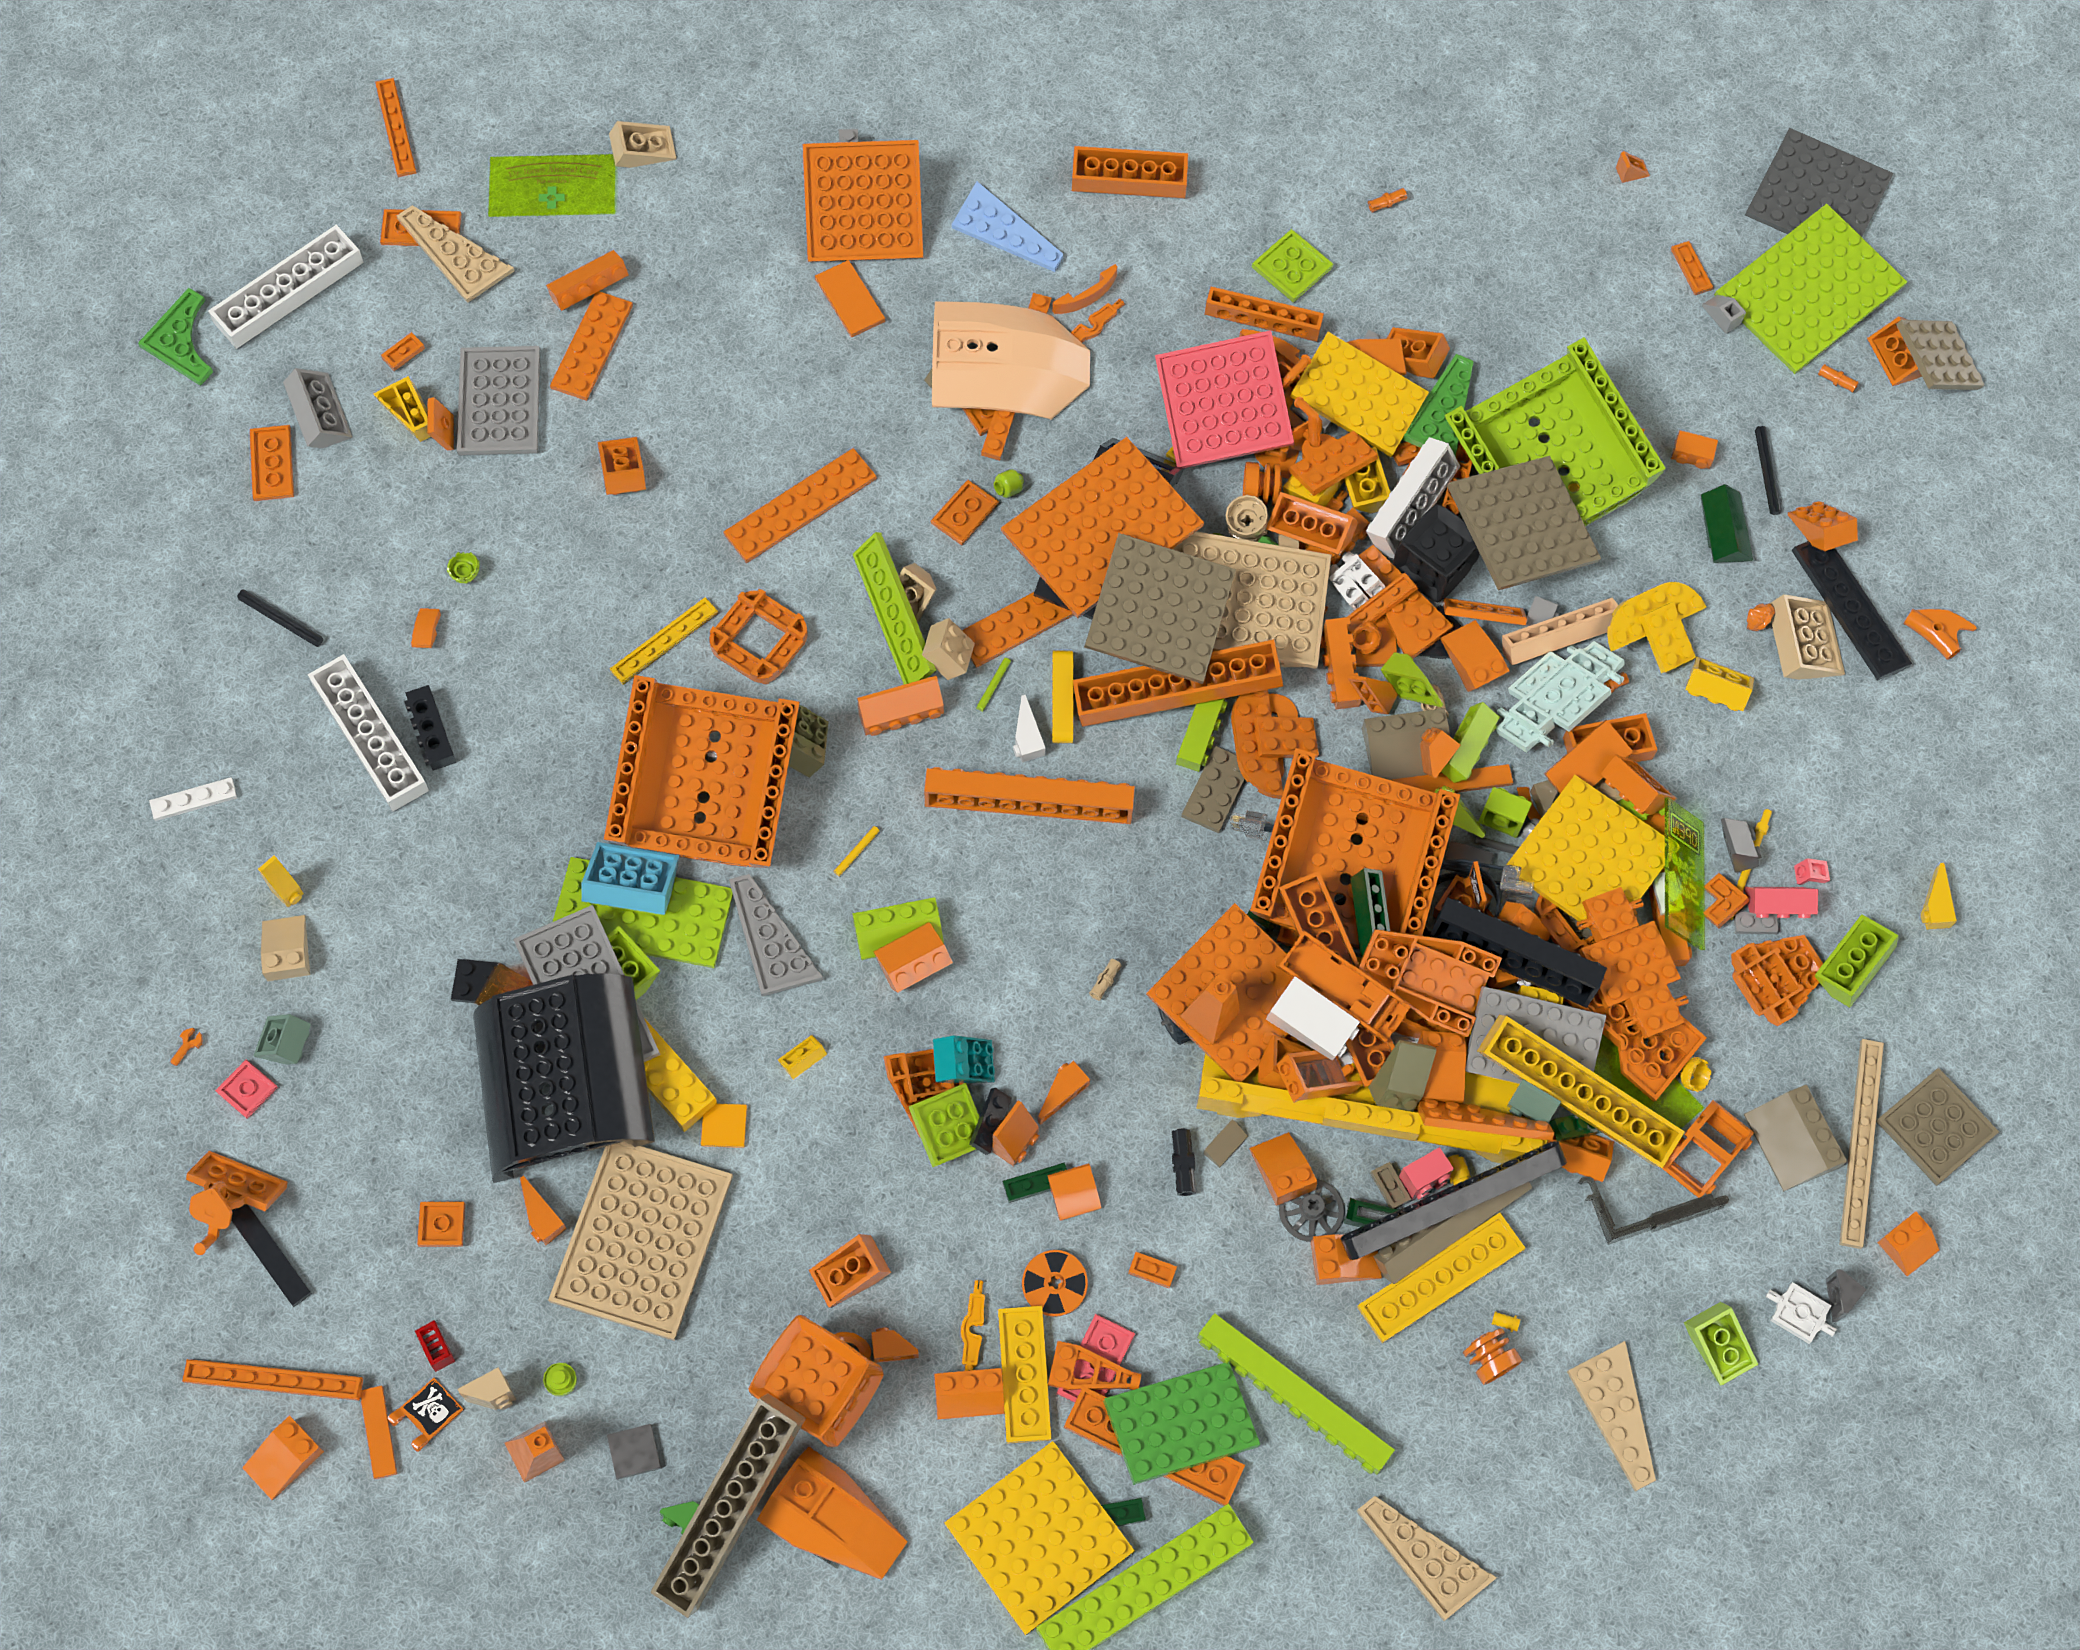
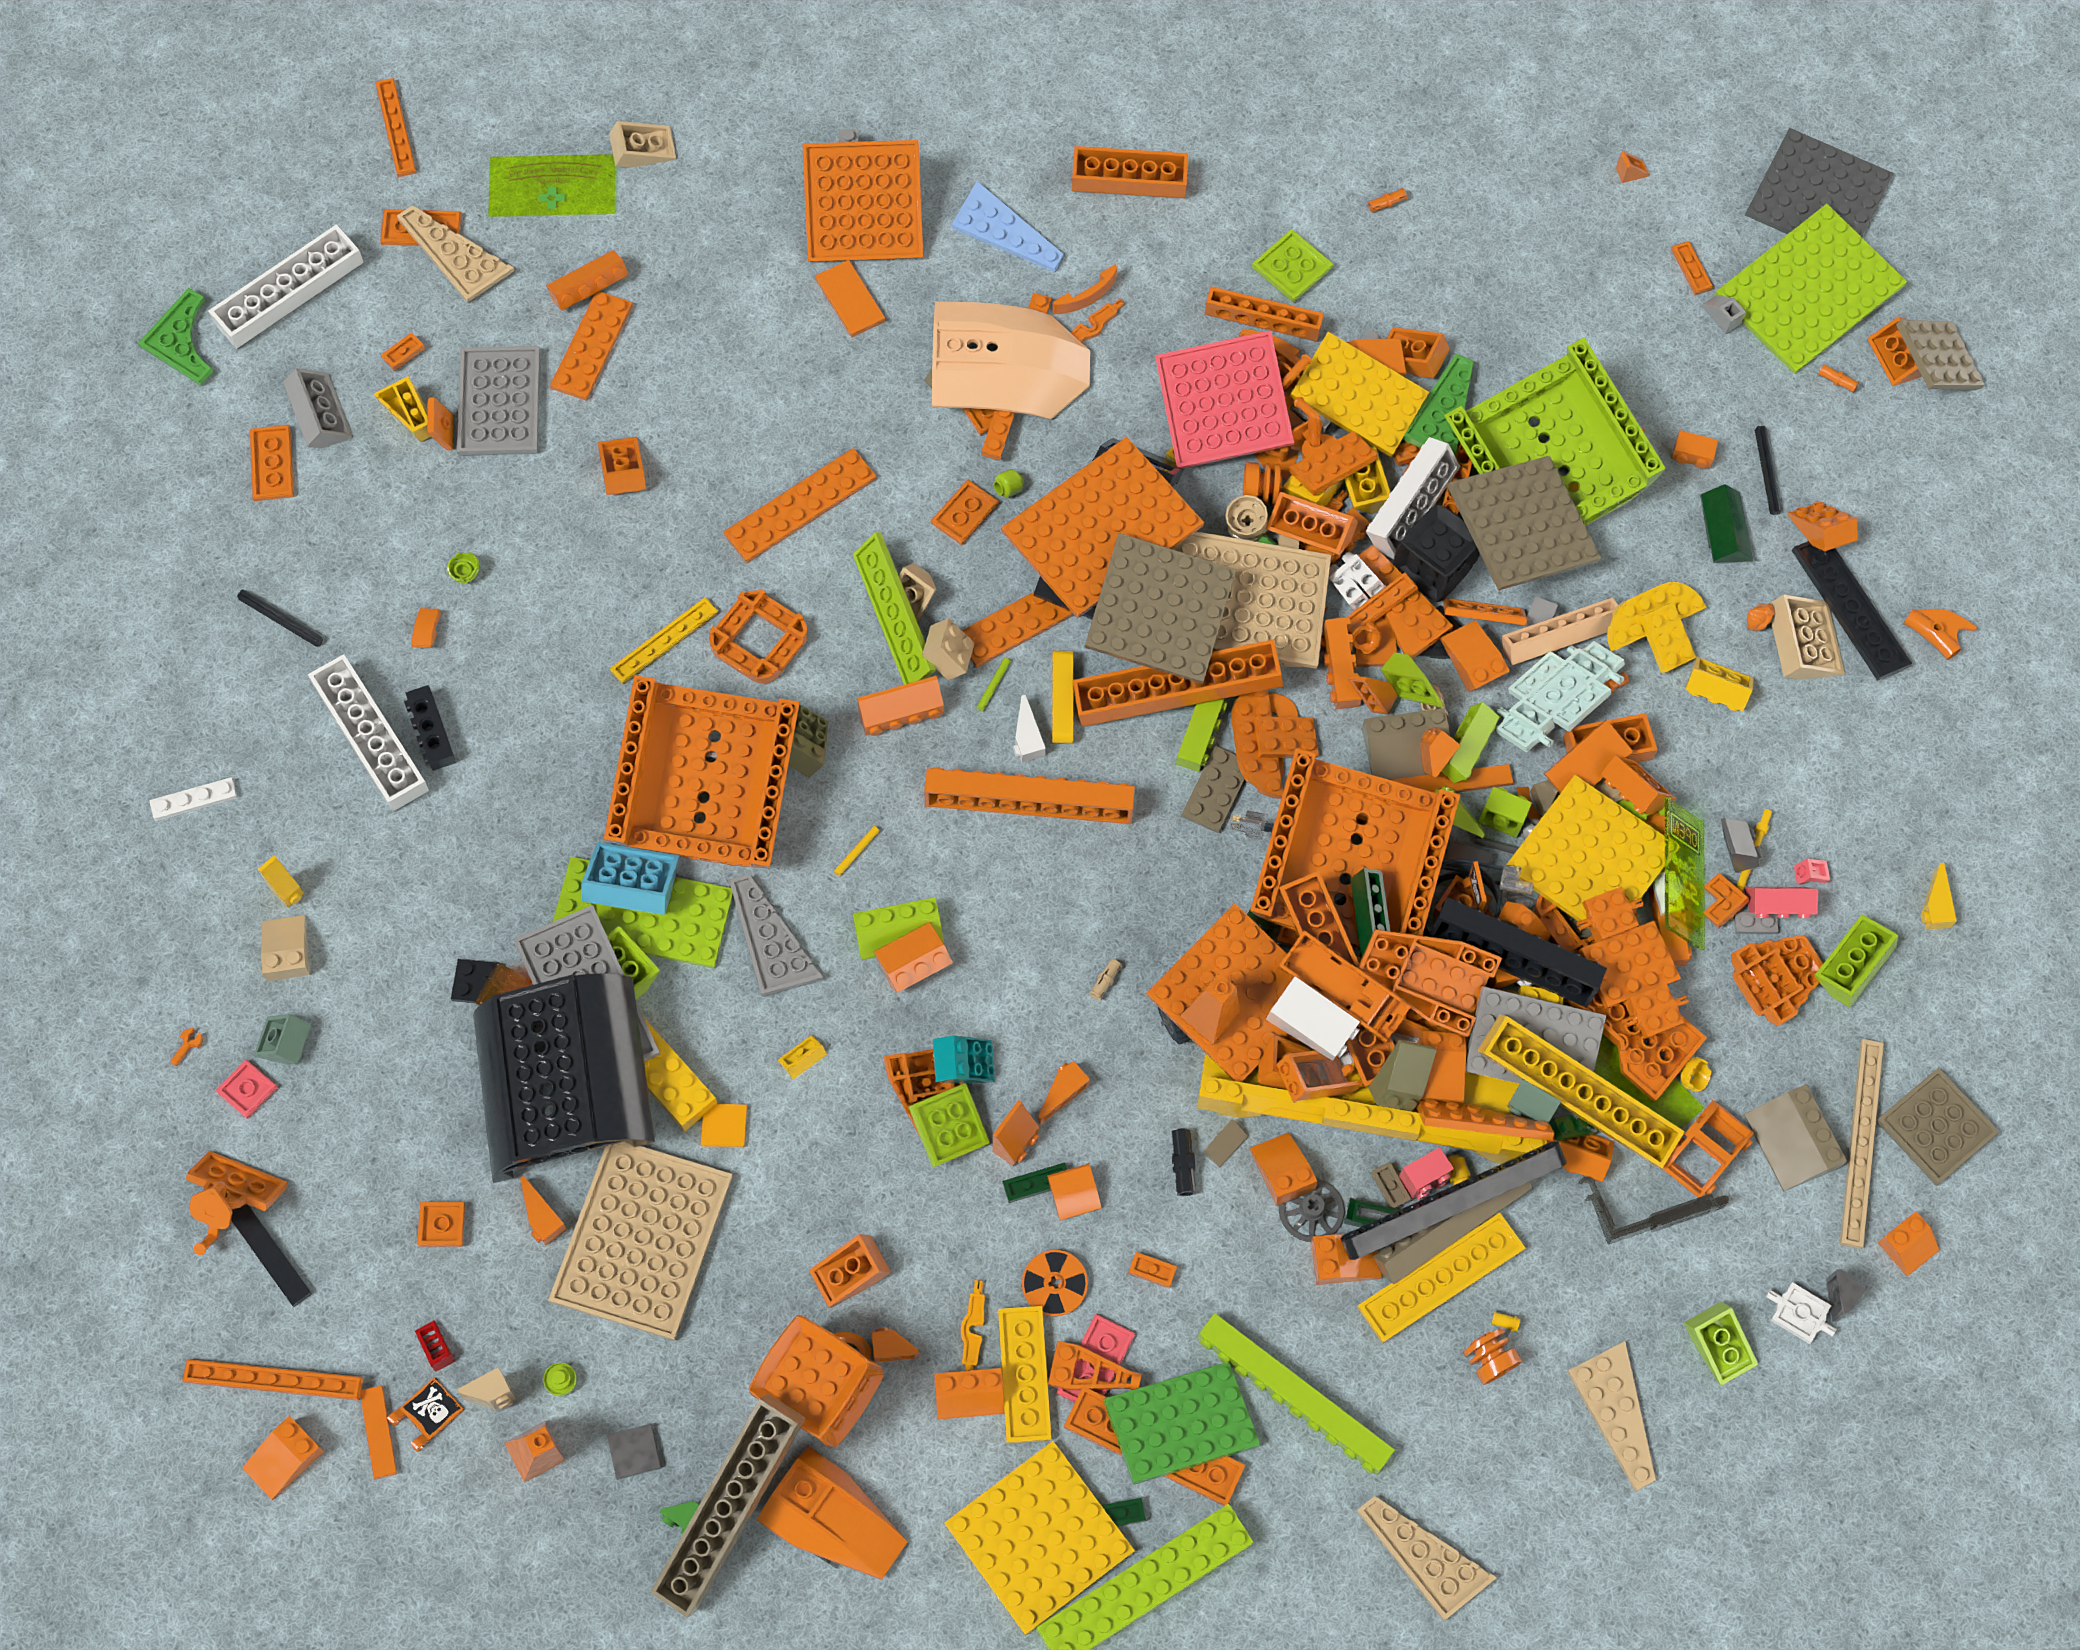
black plate [969,1087,1012,1155] -> none

